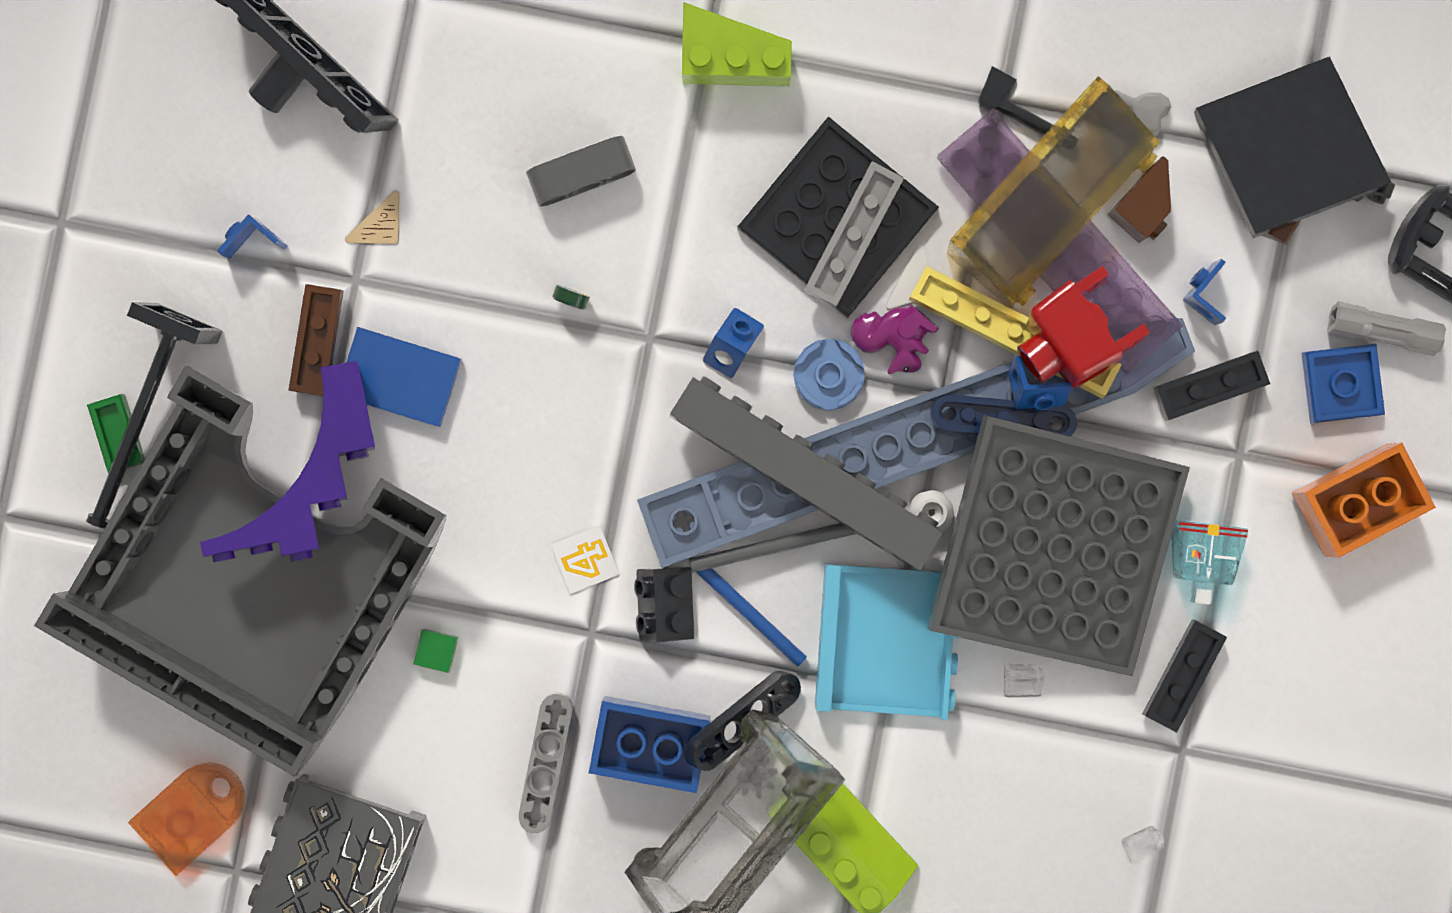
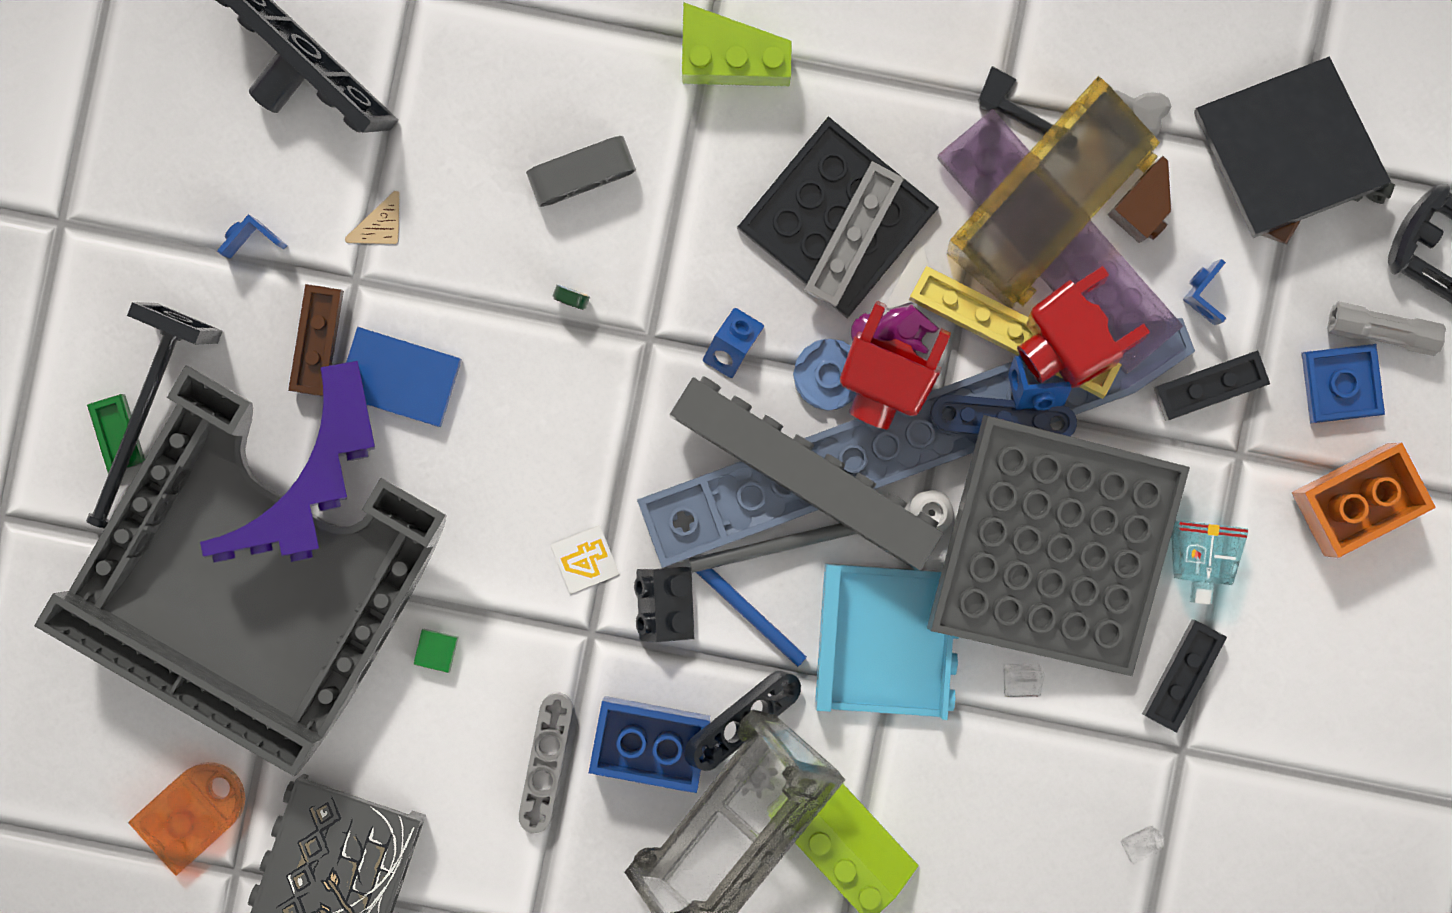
none -> red piece [840,301,951,430]

